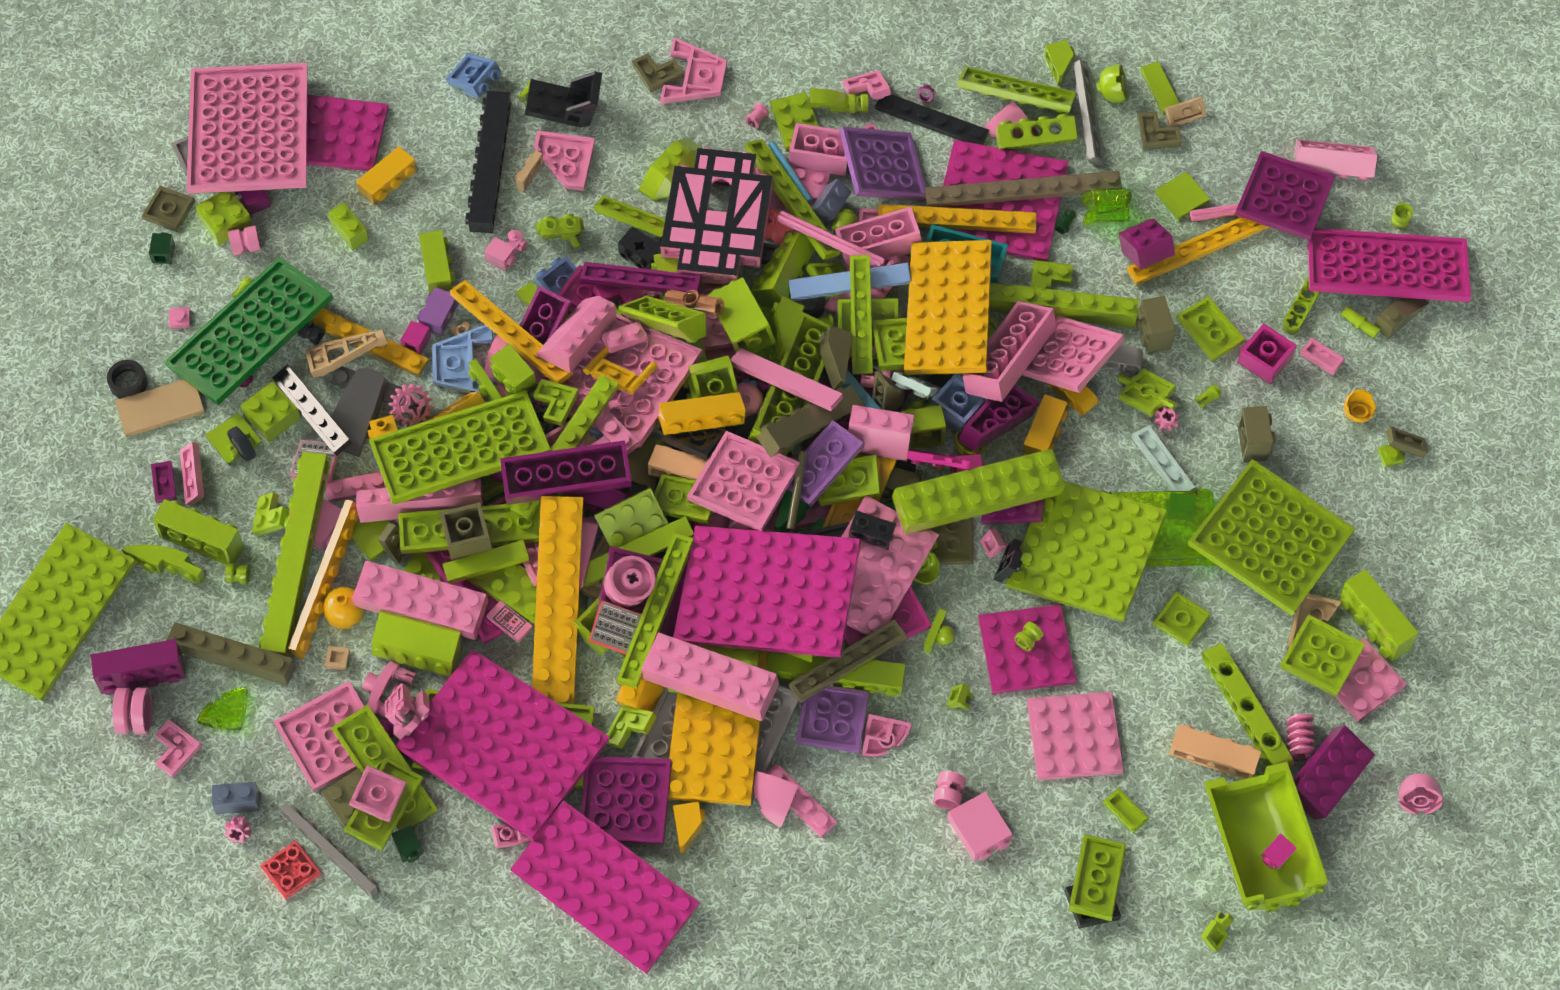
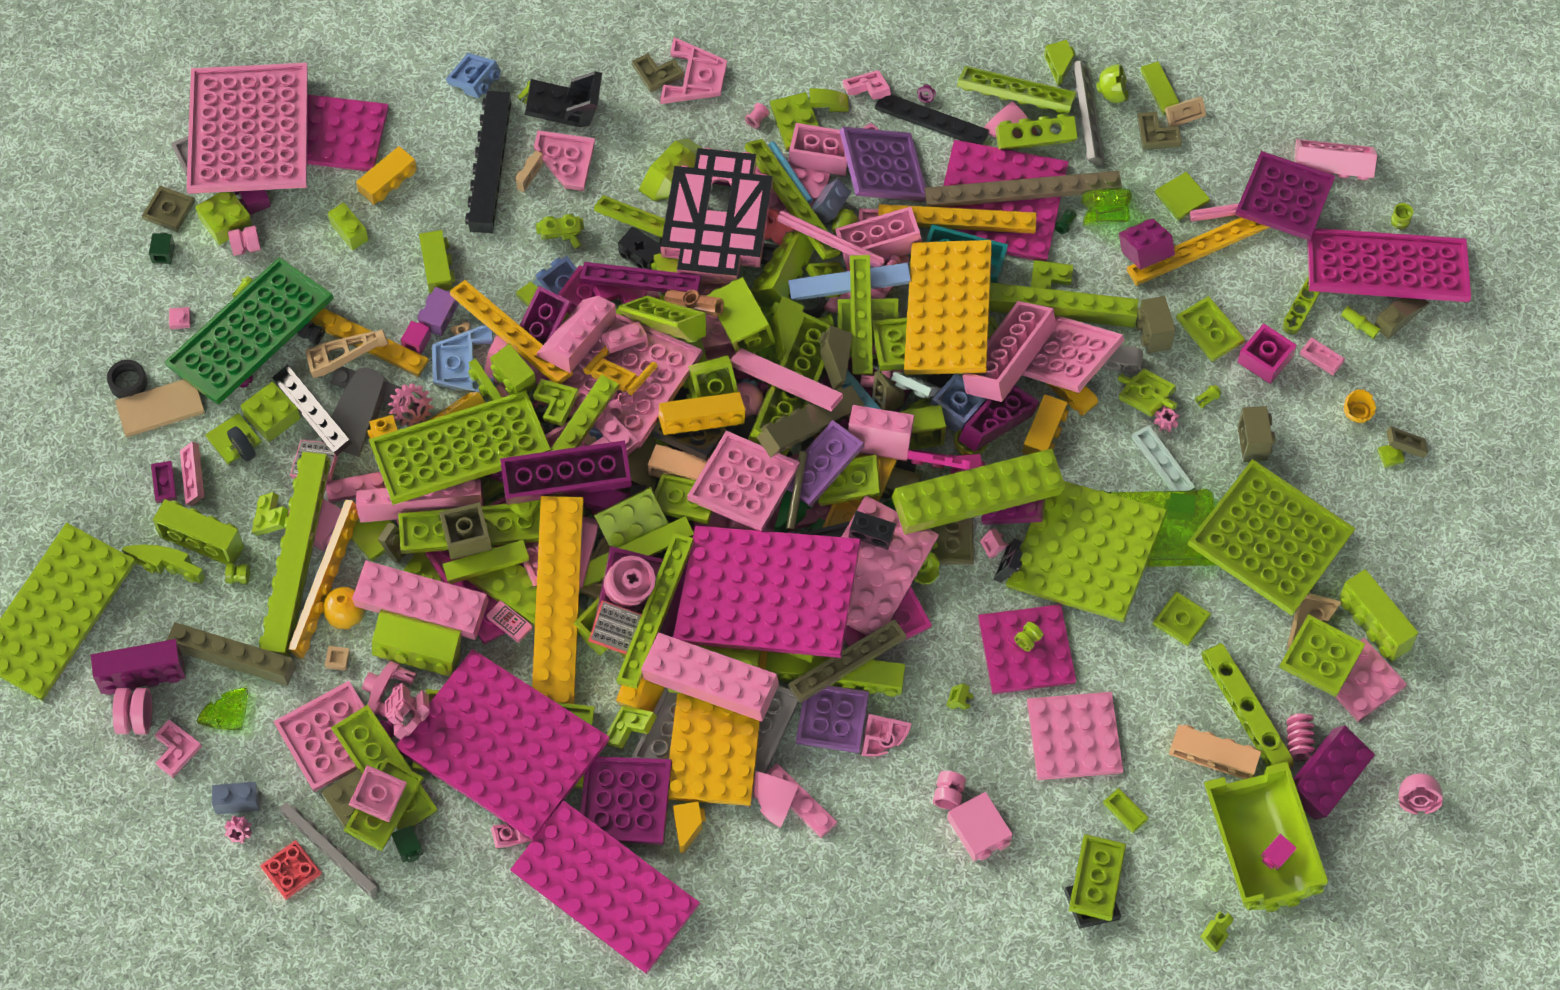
bright pink brick [484,230,528,271] -> none
lime wheel [848,94,868,114] -> none
lime tile [923,609,955,655] -> none

